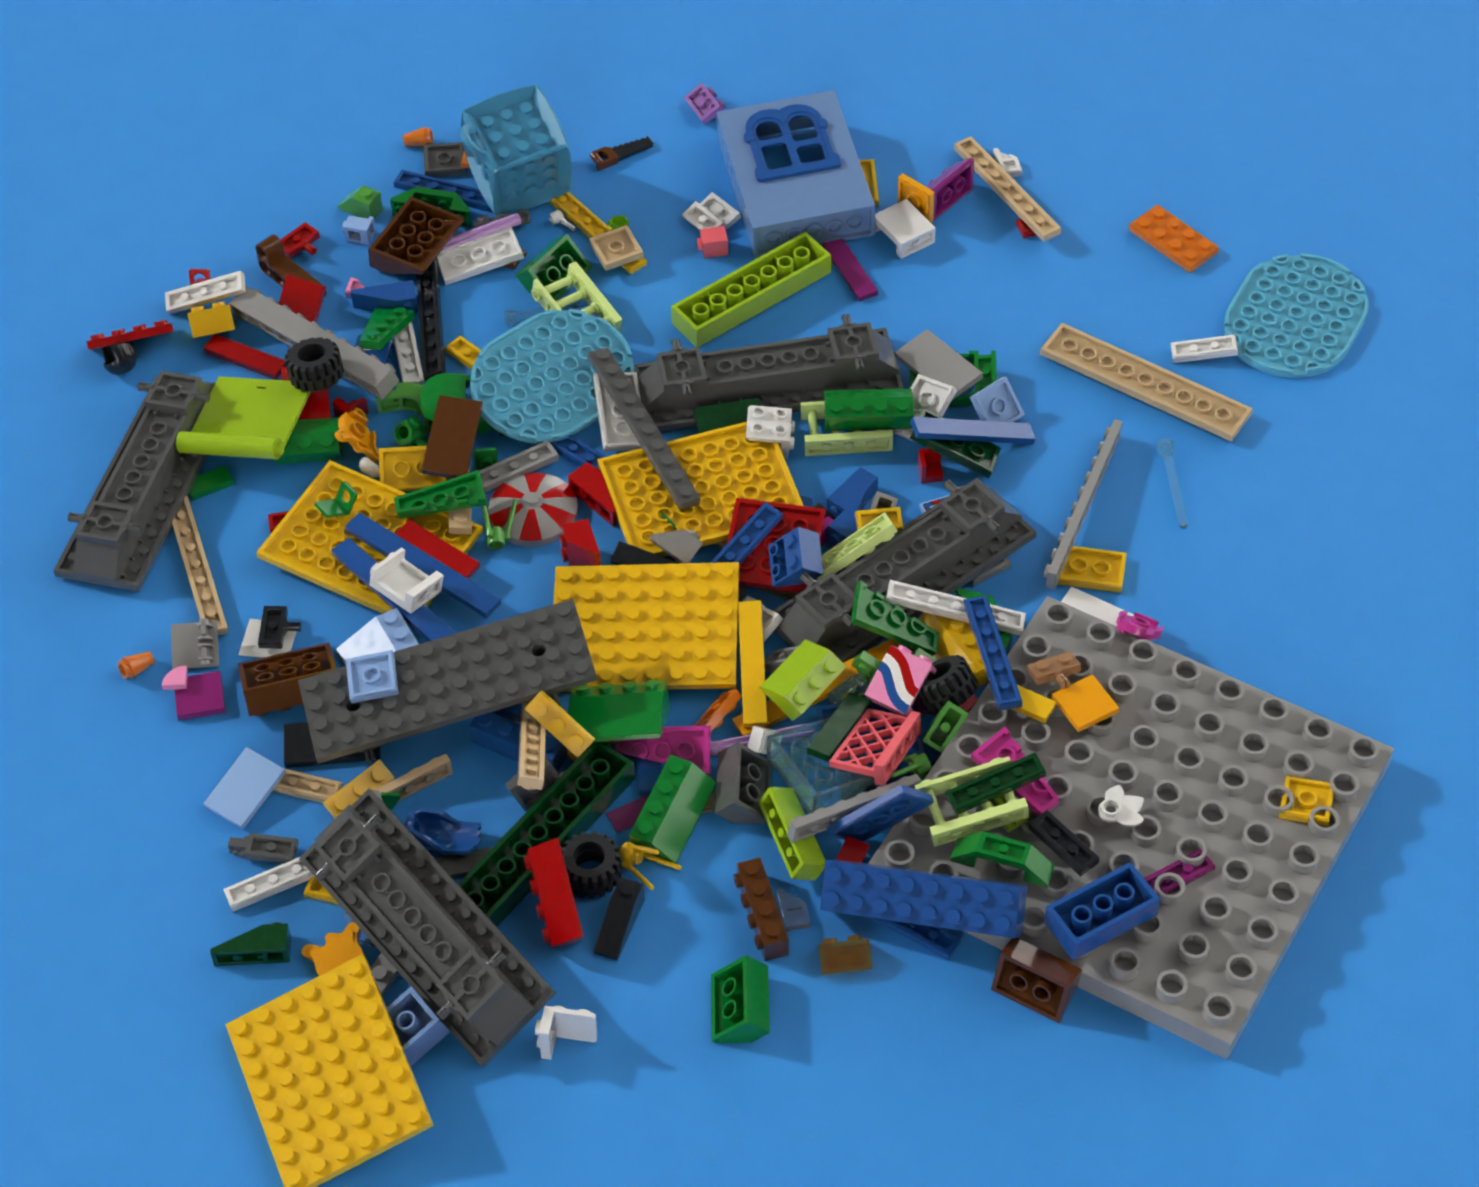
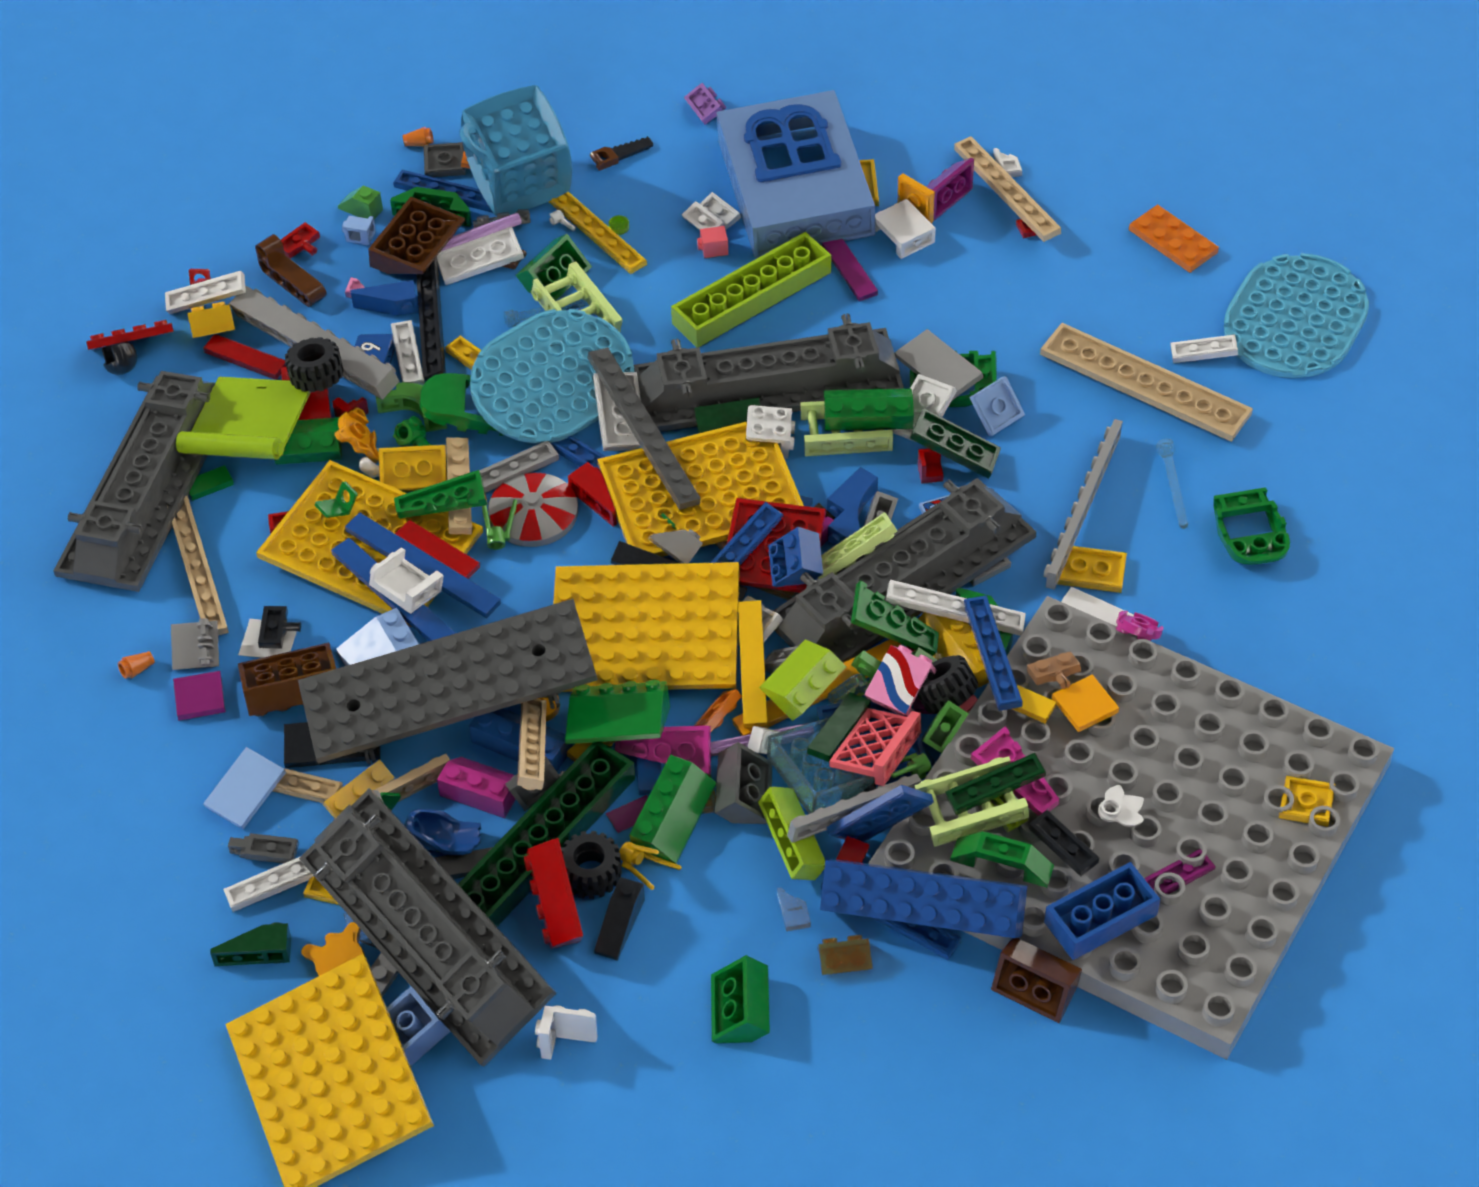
bright pink tile [162,665,188,690] -> none
red tile [278,274,326,323] -> none
light blue tile [346,650,399,704] -> none
green wing [359,307,414,350] -> none
reddish brown tile [422,395,483,478] -> none
green bracket [474,448,498,470] -> none
yellow plate [525,690,595,758] -> none
red slope [559,519,601,566] -> none
tan plate [589,225,644,271] -> none
reddish brown brick [733,858,789,961] -> none
yellow tile [855,507,904,531] -> none
tile [910,417,1036,444] -> none
none -> dark pink slope [437,757,516,818]
none -> green slope [1213,487,1290,565]

